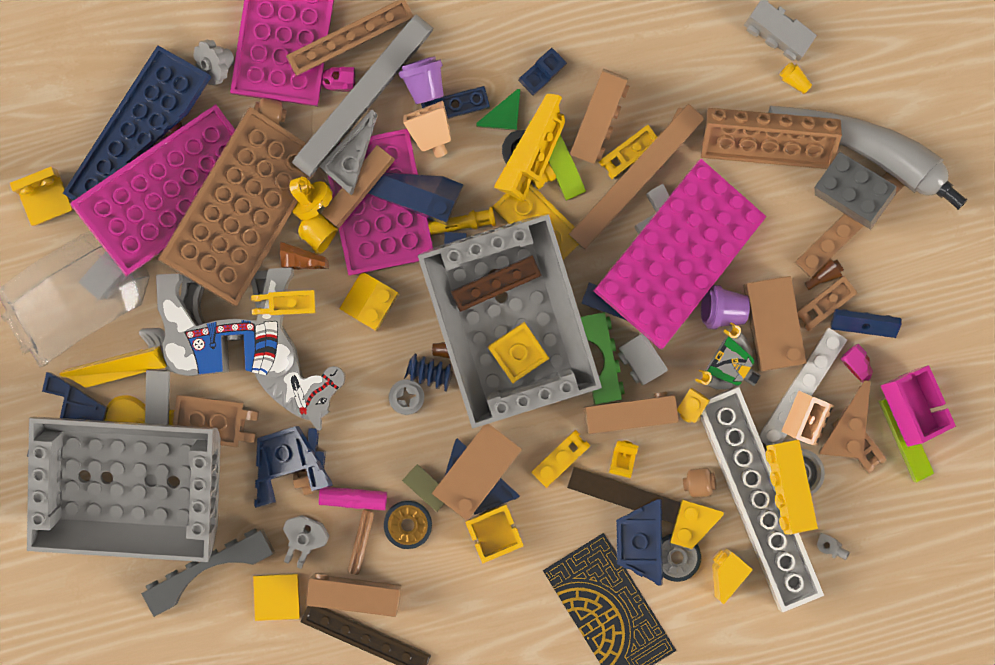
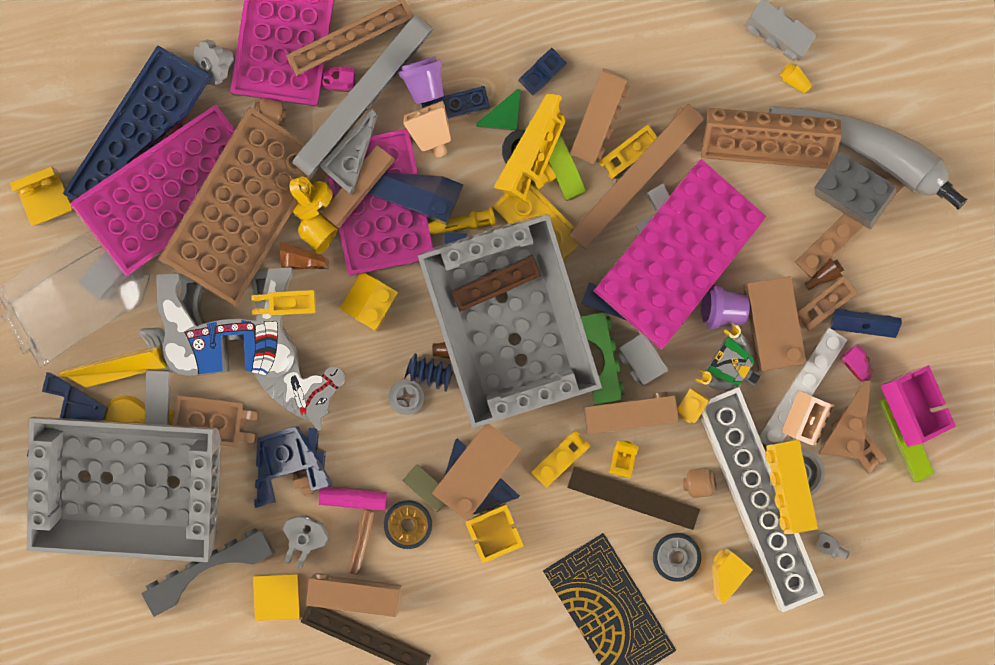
yellow plate [487,321,550,383] -> none
dark blue wing [616,499,663,586] -> none
yellow wing [670,500,724,549] -> none

